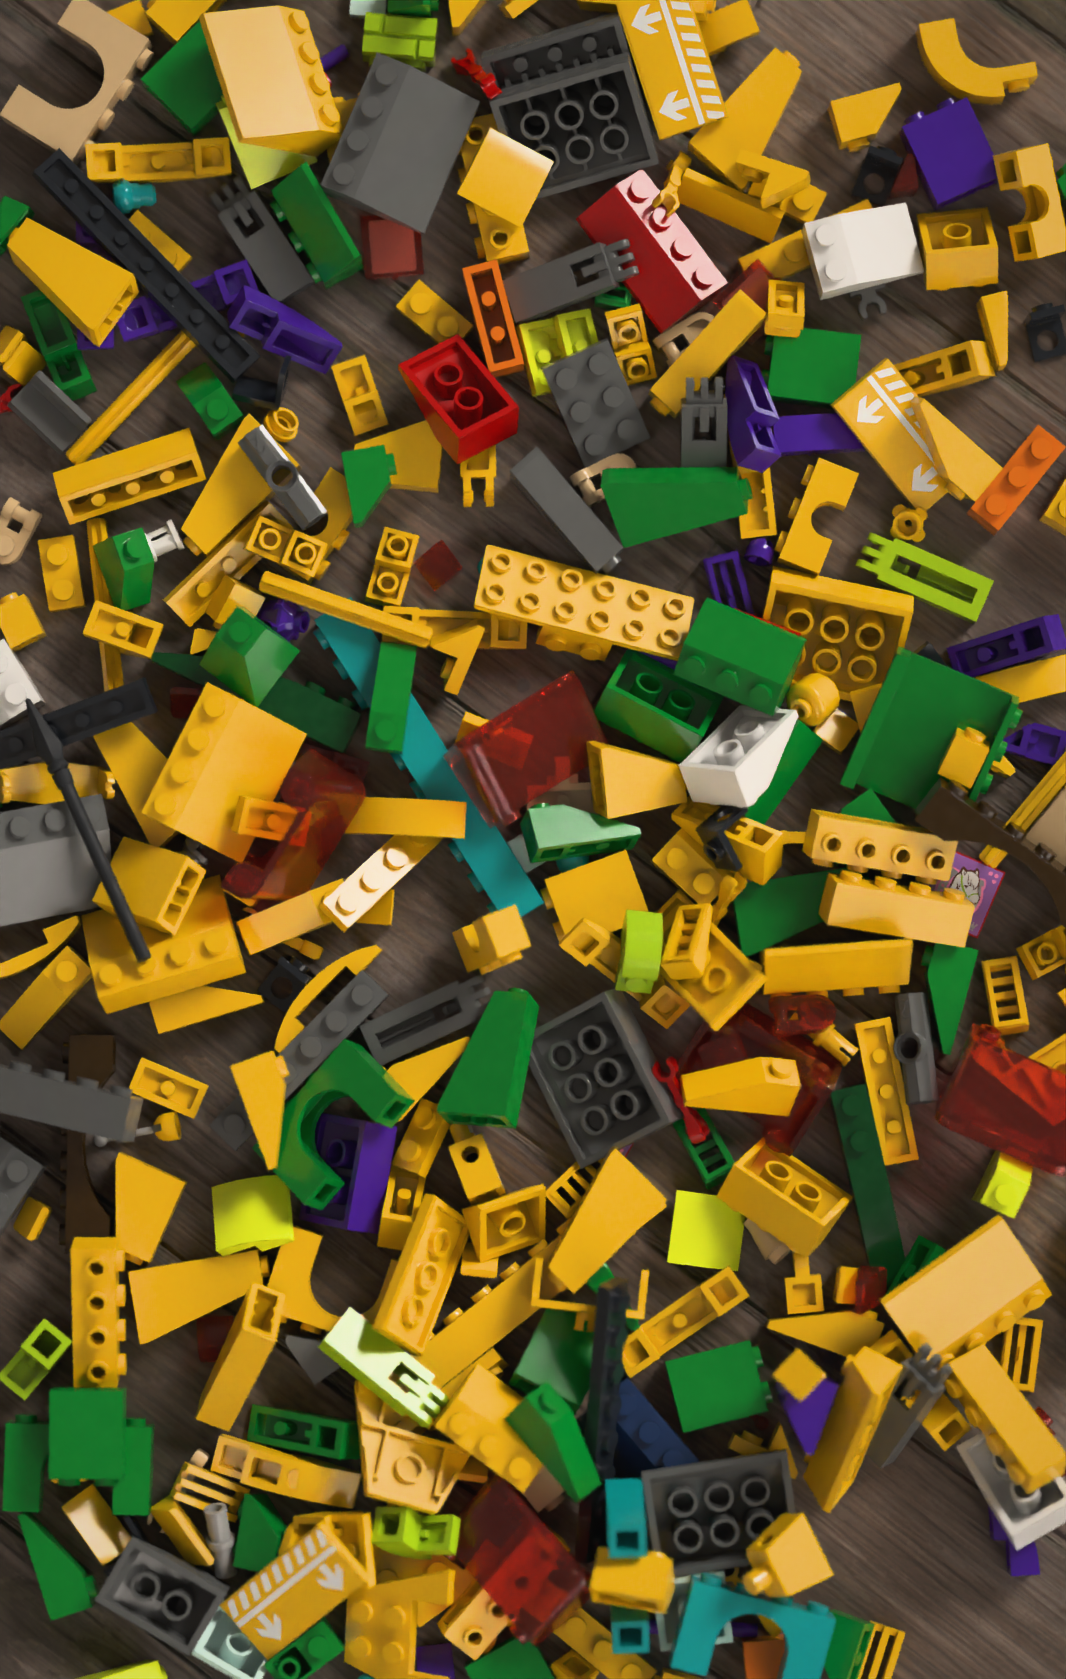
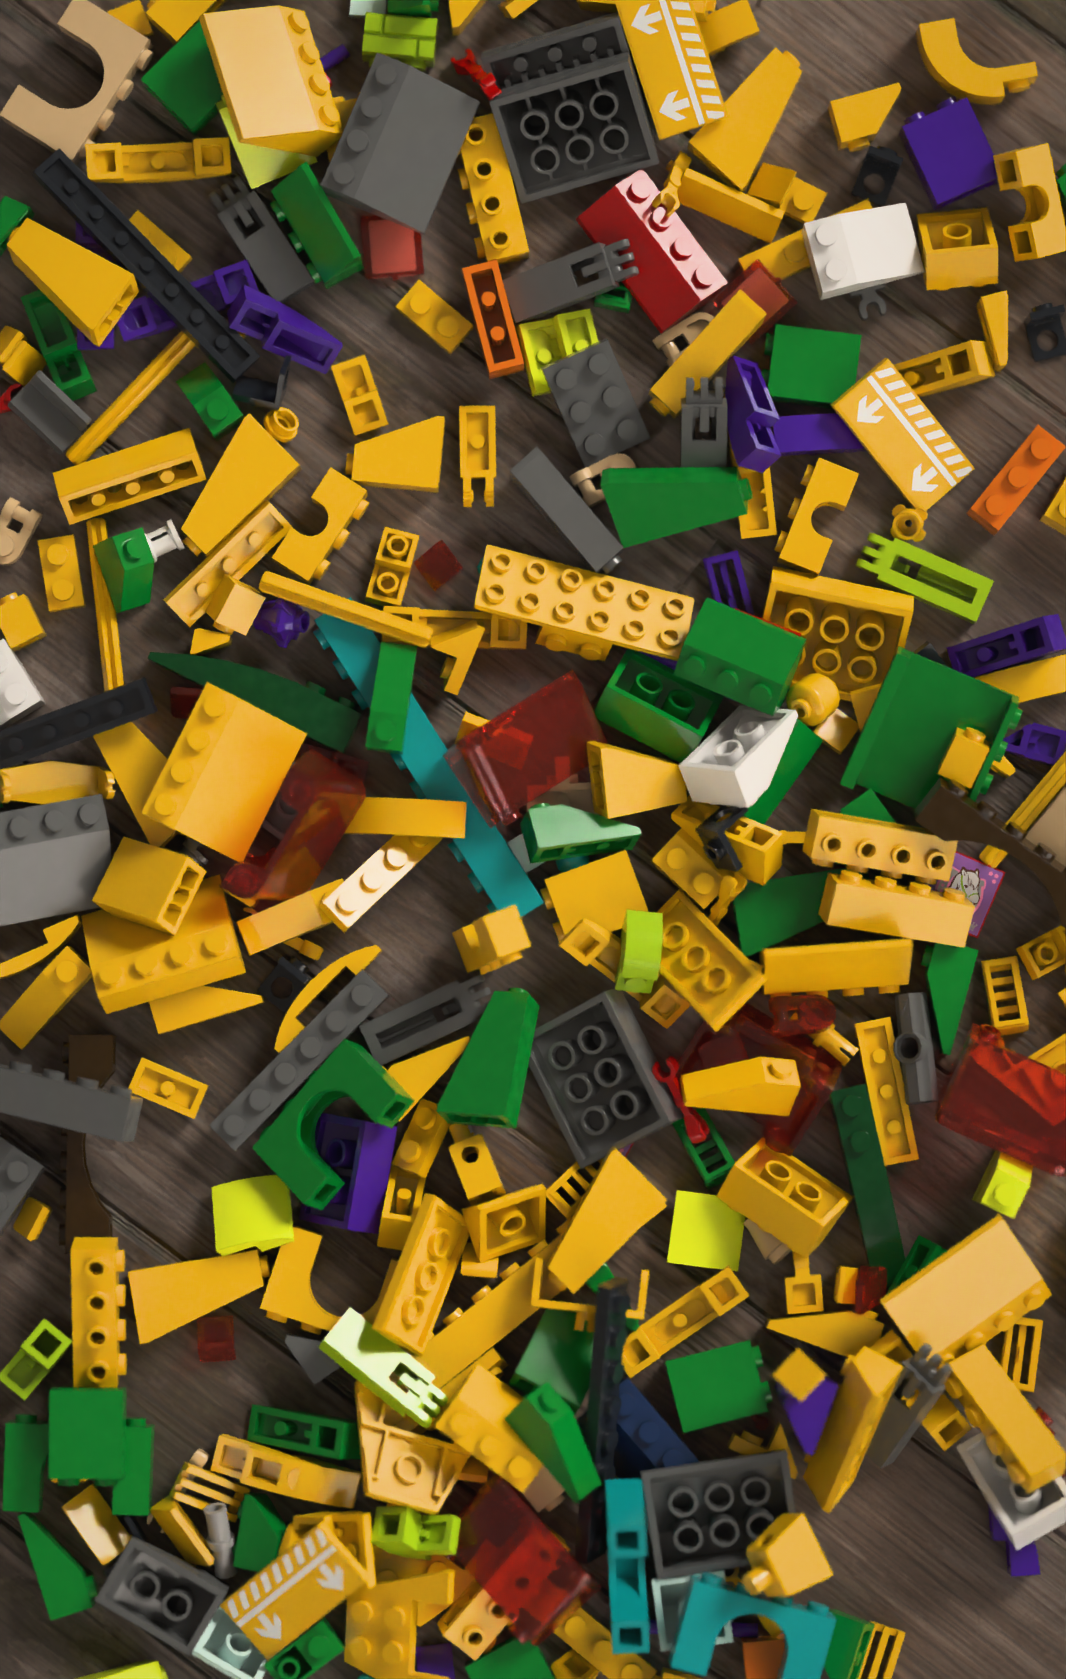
black piece [25,698,152,962] -> none
yellow slope [83,600,164,659] -> none
yellow hinge [93,1111,181,1147] -> none
teal piece [112,180,156,214] -> none
yellow slope [116,1152,188,1266] -> none
yellow slope [195,1281,286,1432] -> none
green slope [199,606,301,708] -> none
yellow slope [230,1051,290,1170] -> none
plate [231,795,309,845] -> none
dark grey piece [238,424,328,531] -> none
yellow slope [244,515,328,577] -> none
green slope [341,445,397,528] -> none
yellow slope [356,889,395,926] -> none
red slope [398,334,519,465] -> none
yellow slope [457,127,554,228] -> none
yellow slope [590,1547,675,1614] -> none
yellow slope [604,304,657,385] -> none
yellow slope [660,903,713,980] -> none
yellow slope [736,149,811,209] -> none
dark purple hinge [744,537,775,567] -> none
yellow slope [764,279,805,338] -> none
clear red slope [888,154,919,199] -> none
yellow slope [910,396,1003,502] -> none

